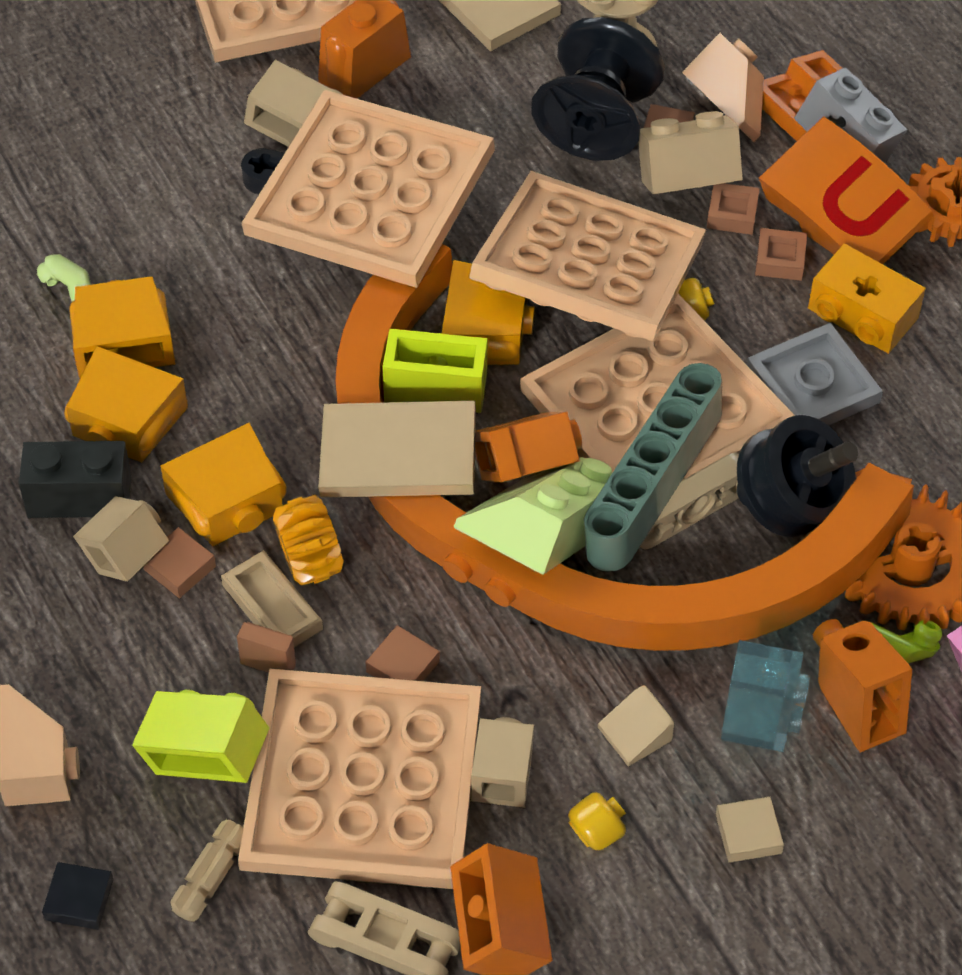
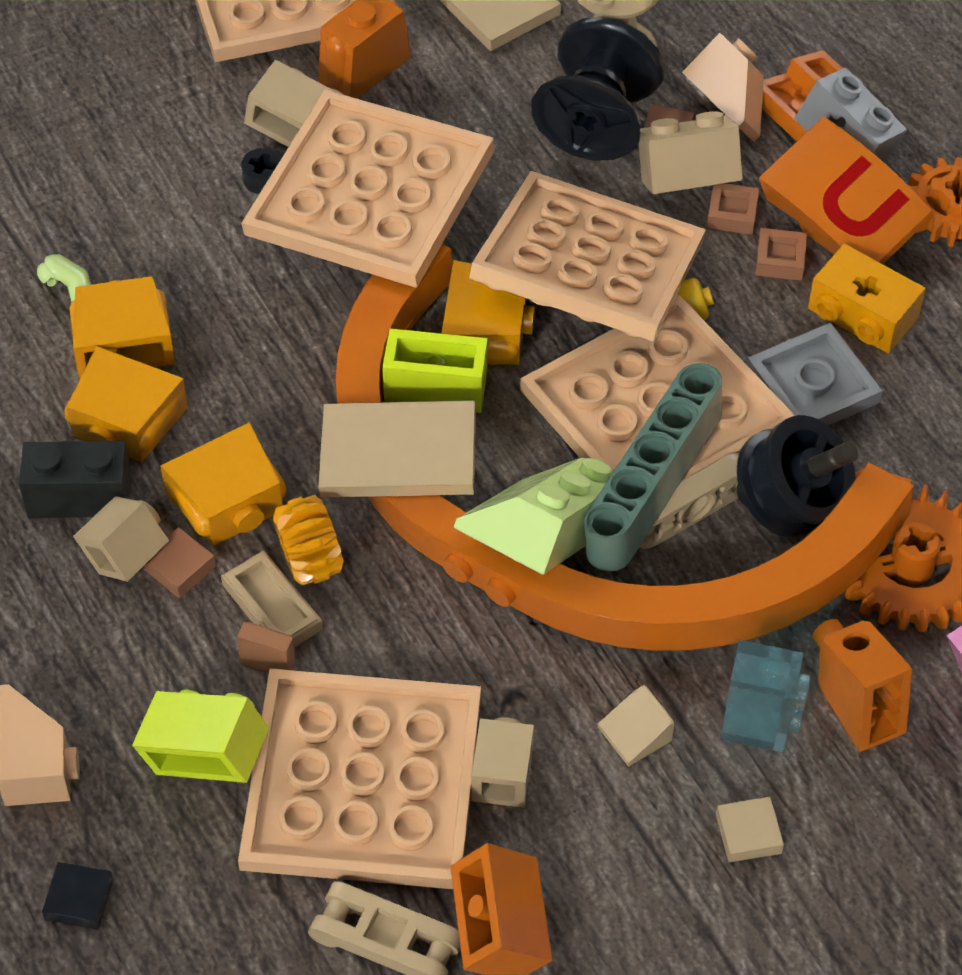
tan axle [170,819,243,922] -> none
nougat tile [366,625,440,681] -> none
orange hips [475,411,583,482] -> none
yellow piece [568,792,626,850] -> none
lime arm [872,620,942,664] -> none

